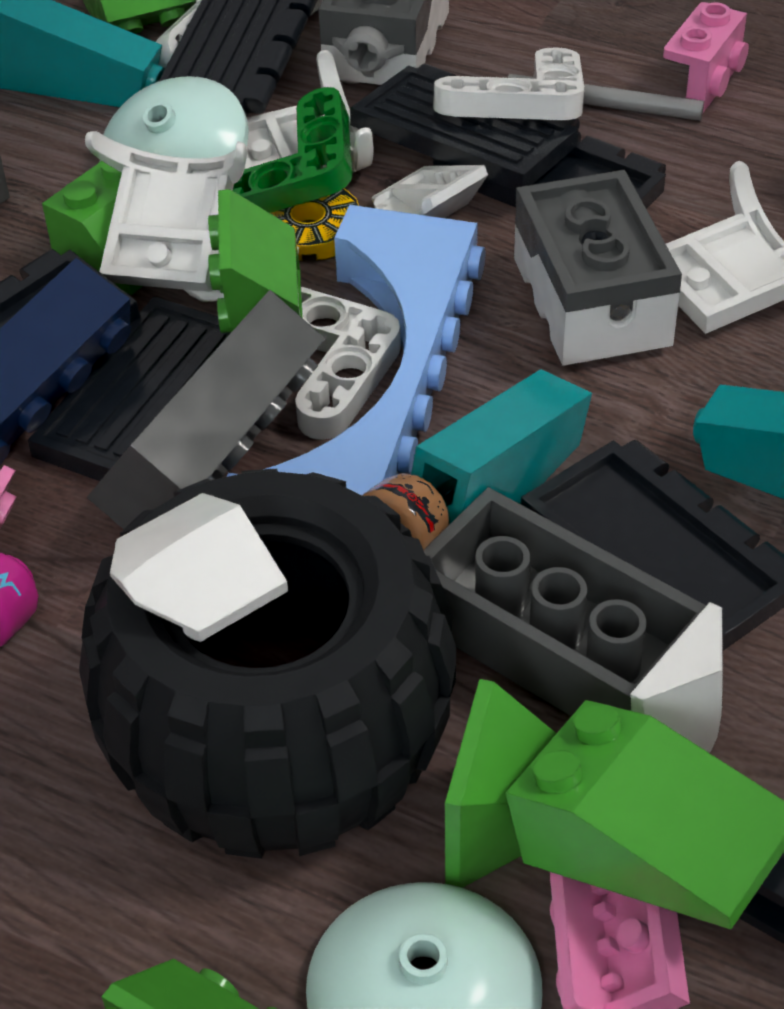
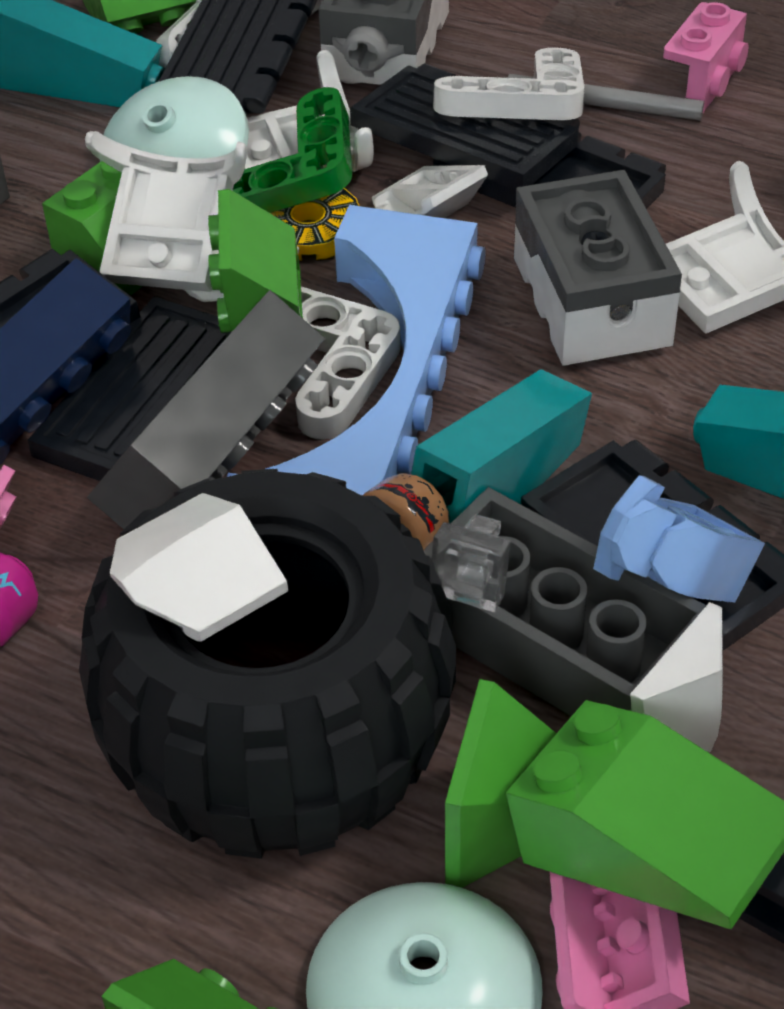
none -> clear tile [432,514,511,612]
none -> light blue piece [593,475,765,603]

